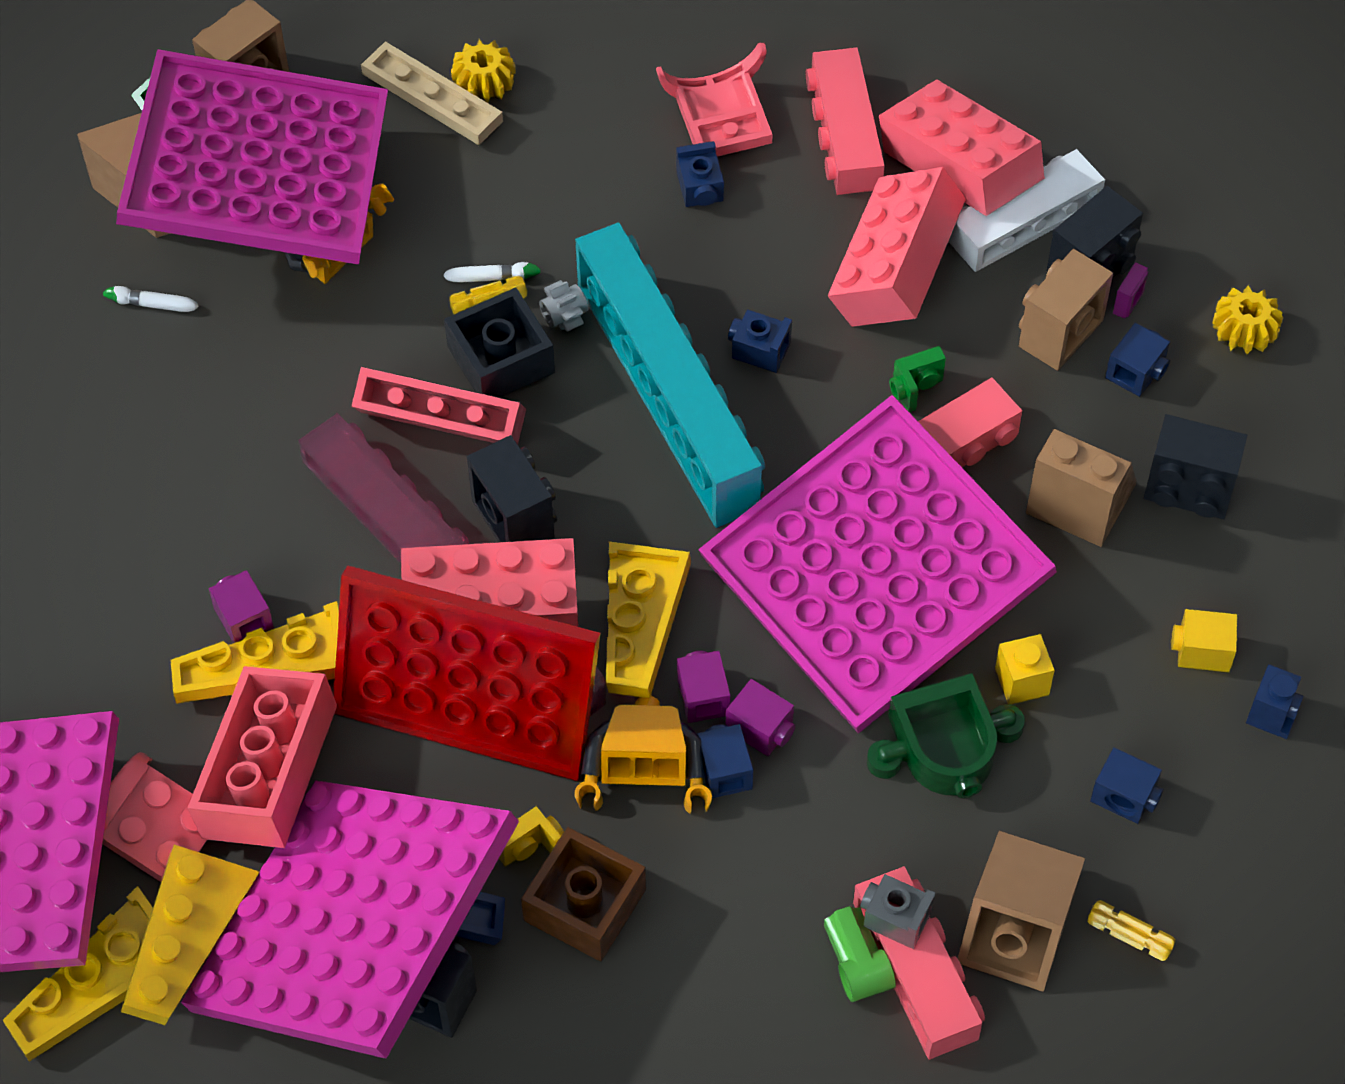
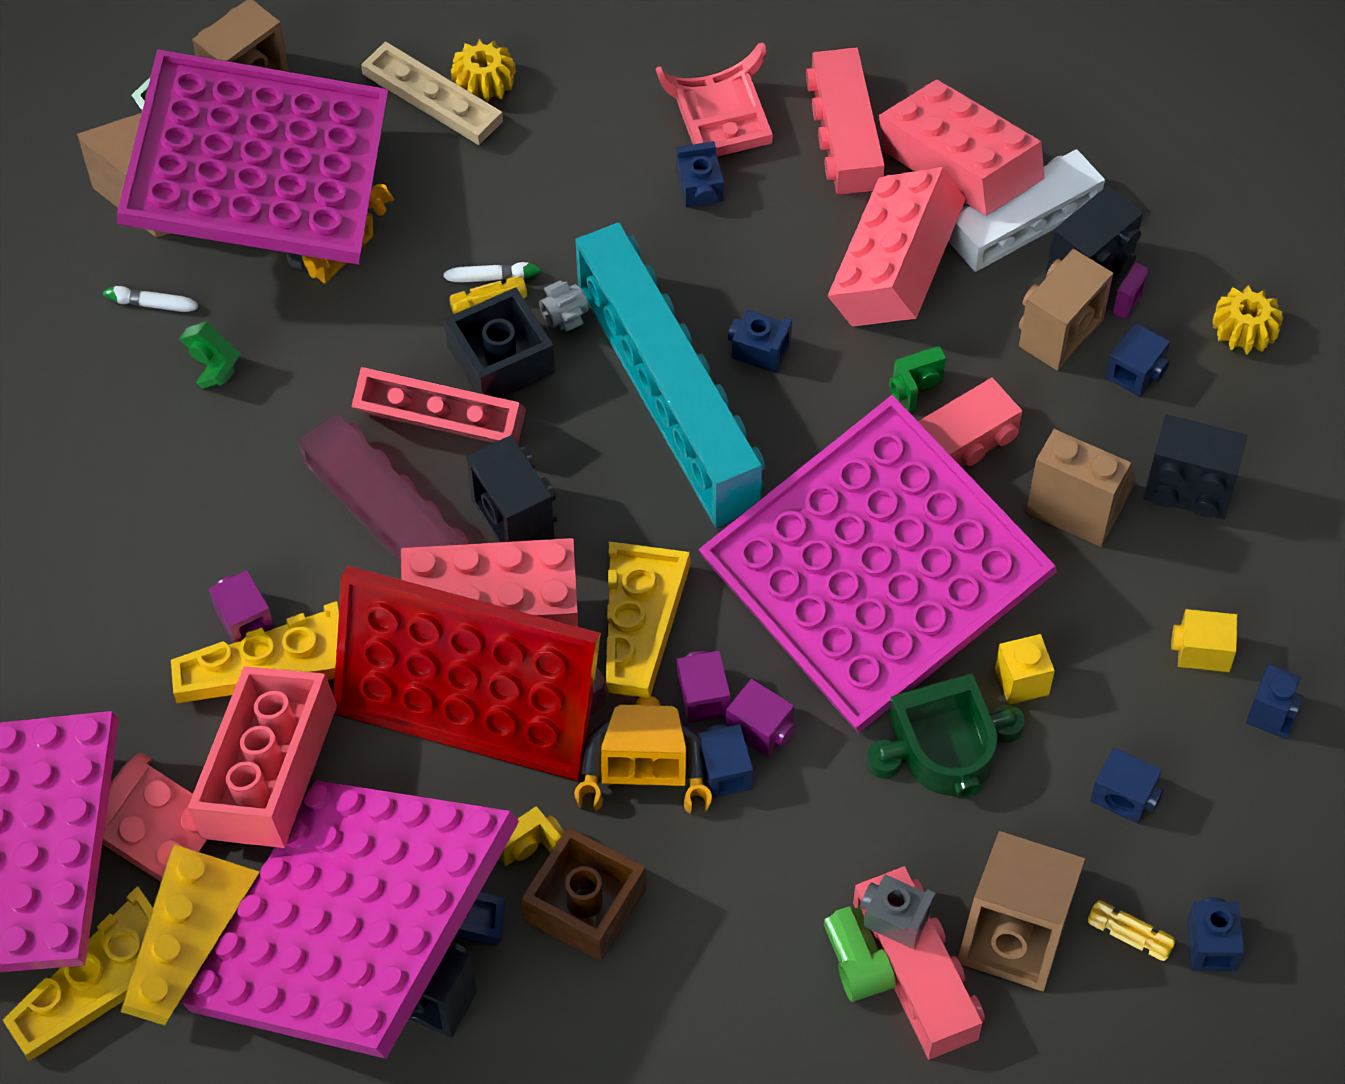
none -> green bracket [179,321,241,389]
none -> dark blue brick [1187,897,1244,971]

